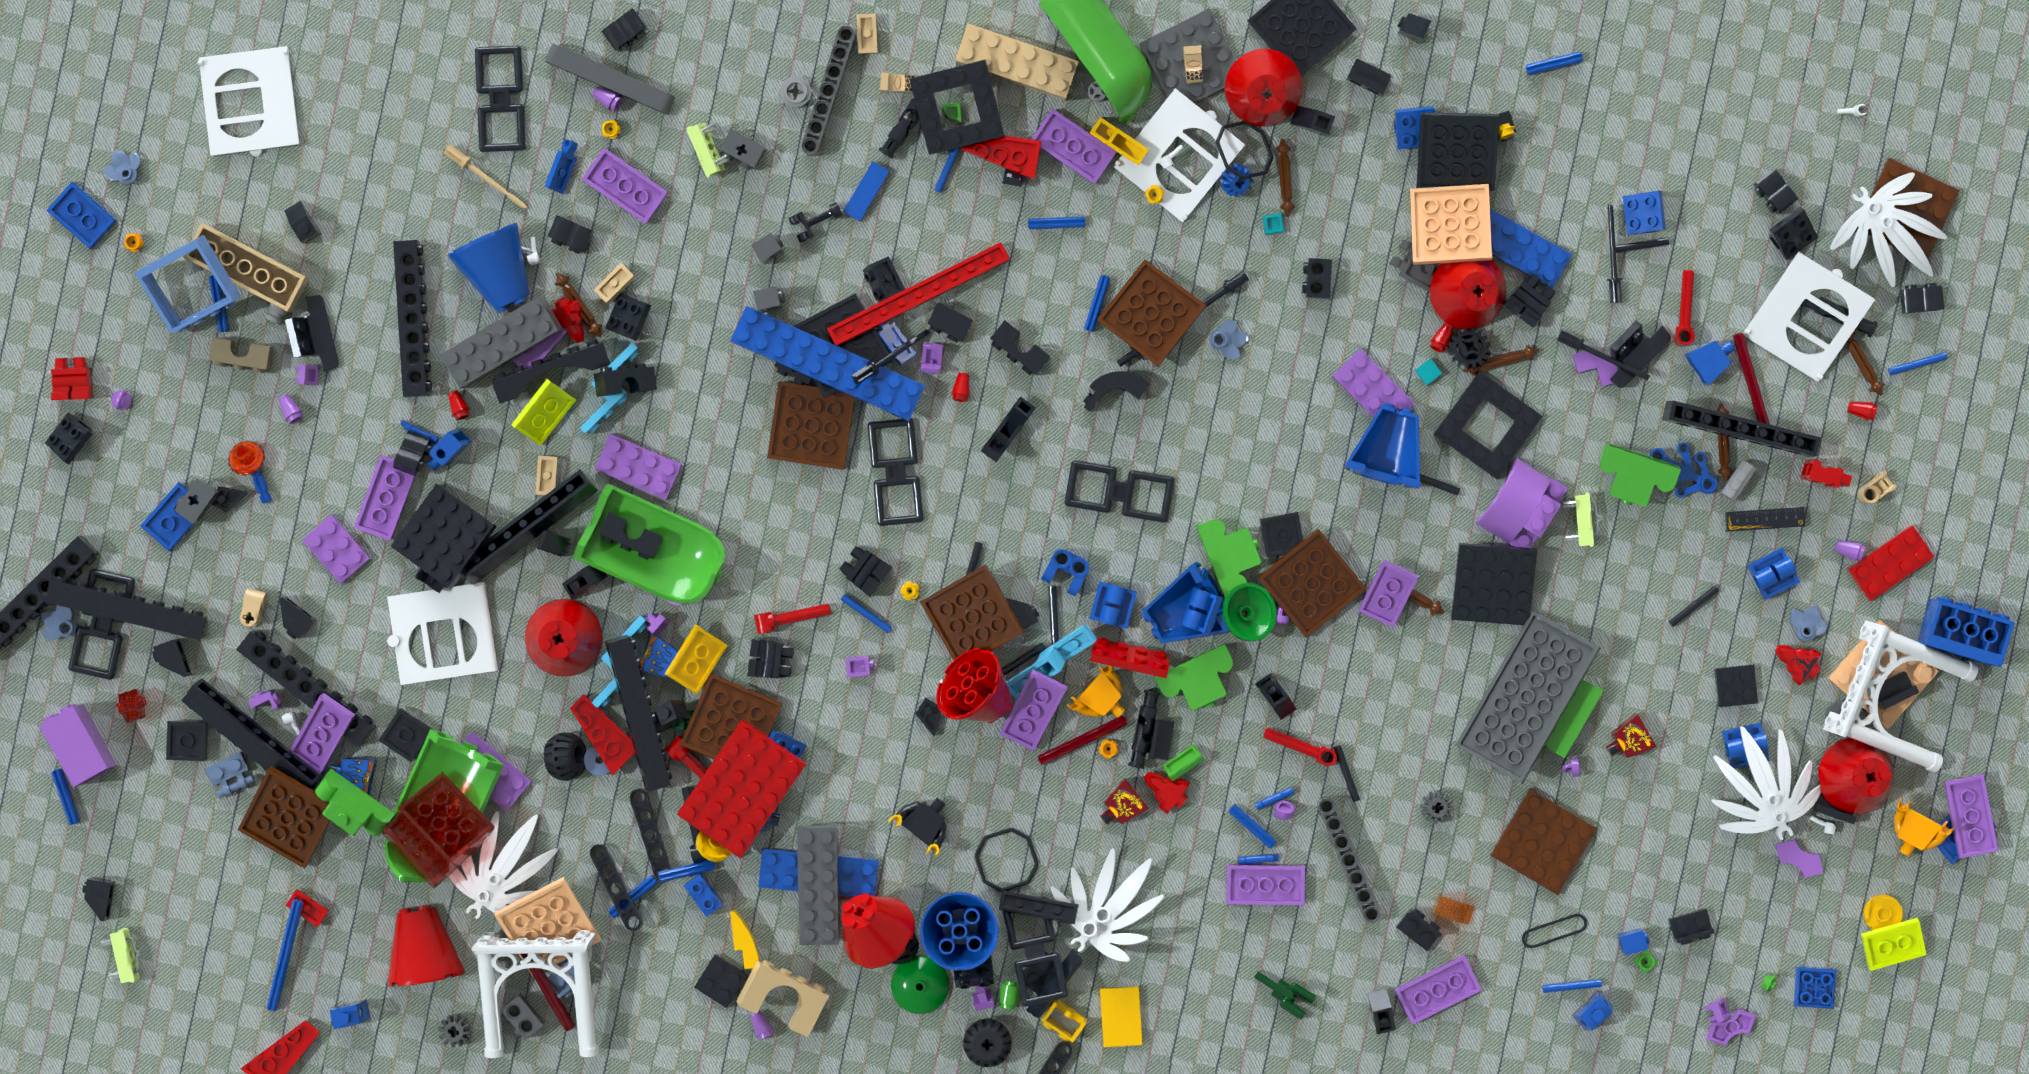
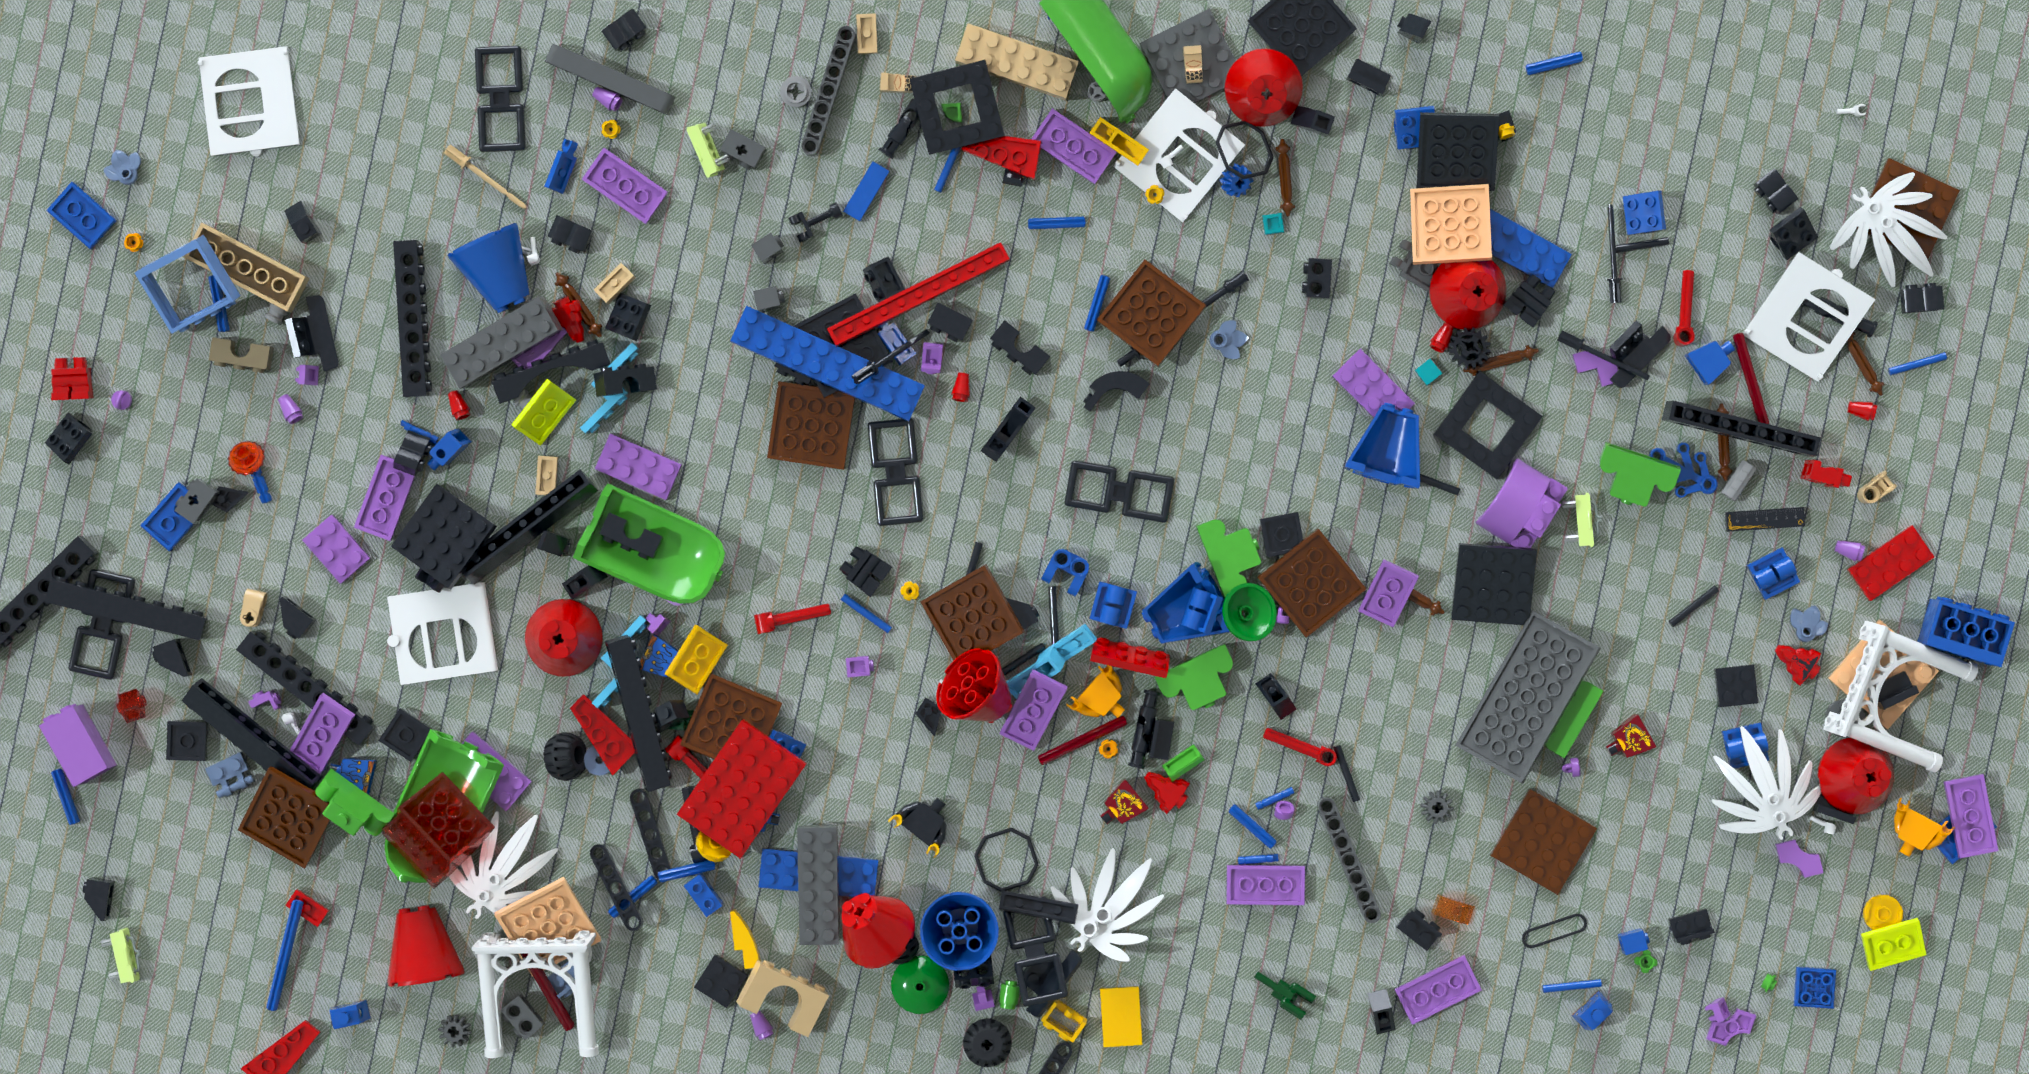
sand blue plate [41,605,77,640] -> none
black hips [747,639,794,679] -> none

